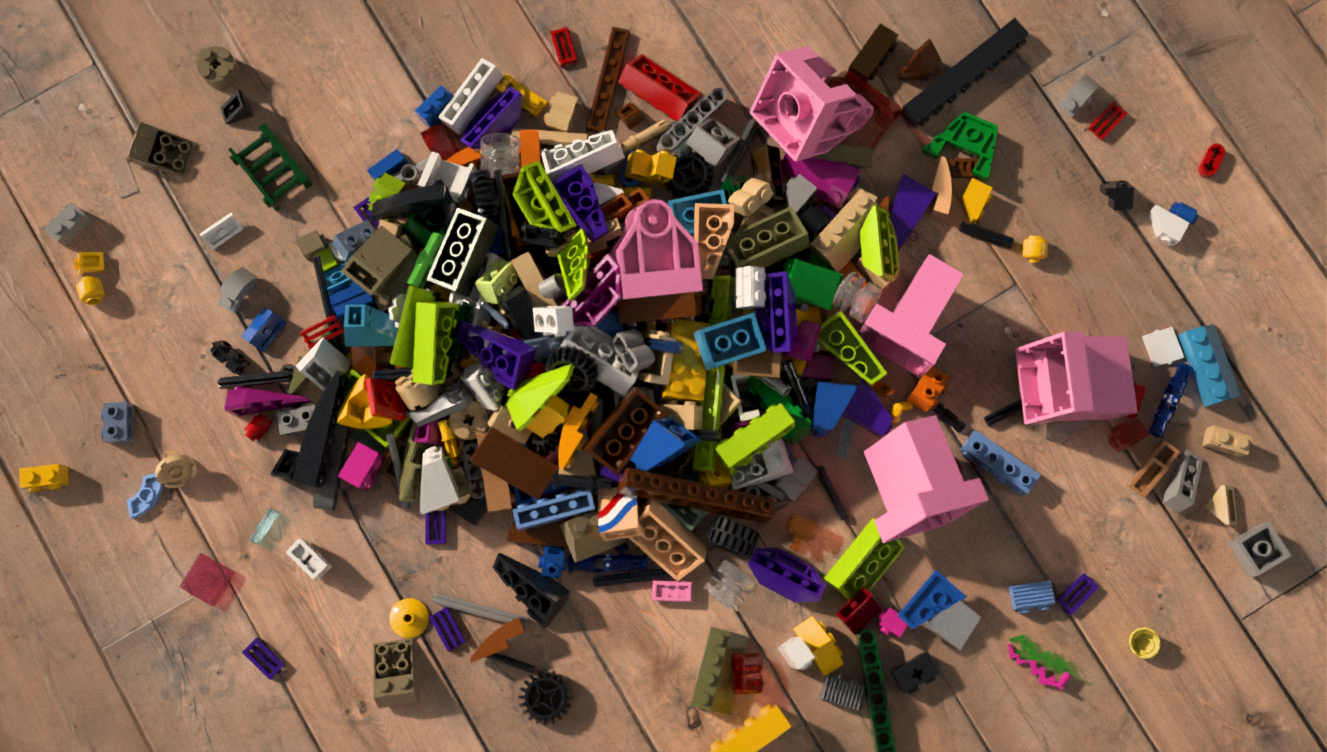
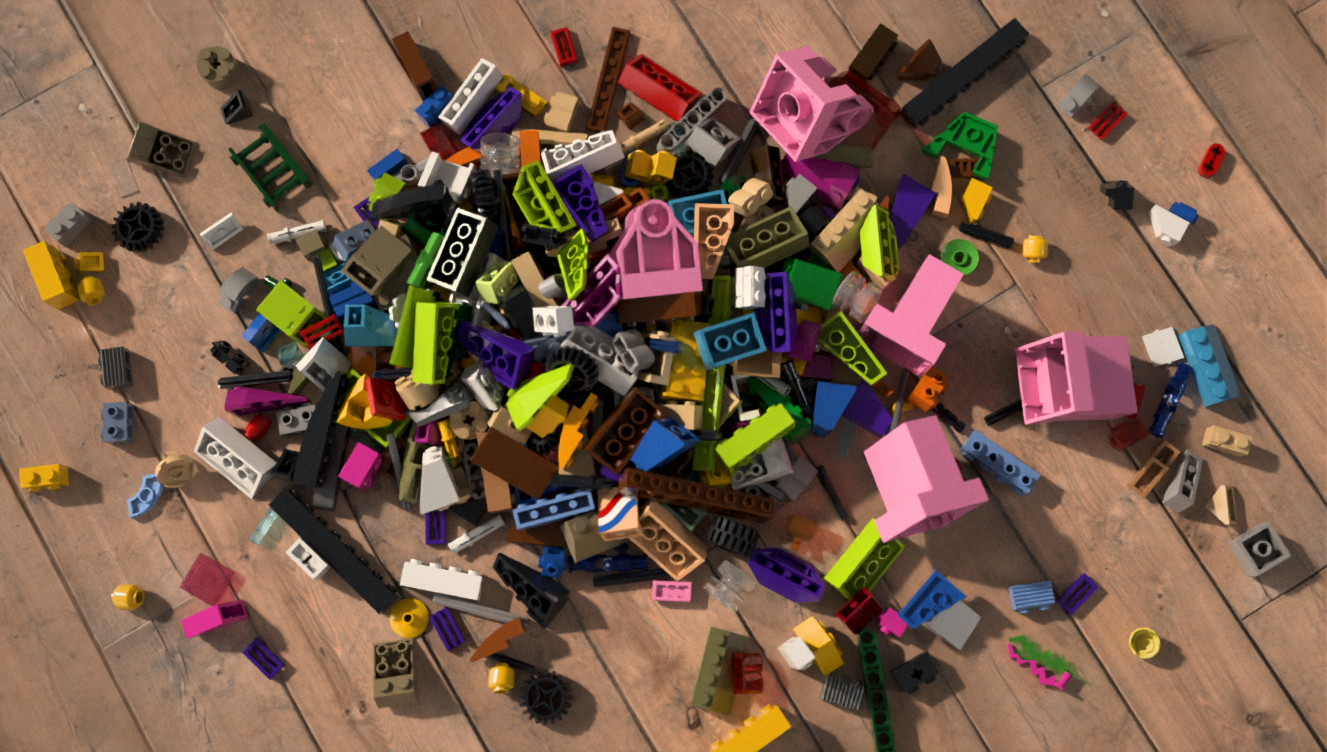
none -> yellow brick [23,241,80,310]
none -> dark grey brick [98,346,133,390]
none -> black gear [111,202,165,253]
none -> yellow head [112,584,144,610]
none -> dark pink slope [181,600,249,639]
none -> white slope [194,416,276,499]
none -> lime slope [256,280,326,348]
none -> dark green arm [263,275,293,288]
none -> white pin [267,220,327,245]
none -> black brick [269,488,399,614]
none -> clear light blue bracket [278,341,303,366]
none -> reddish brown slope [392,31,437,102]
none -> white brick [400,559,484,601]
none -> white pin [448,514,505,554]
none -> yellow head [489,663,515,694]
none -> lime bush [651,185,668,202]
none -> dark grey bar [890,369,910,432]
none -> bright green dish [941,239,979,276]

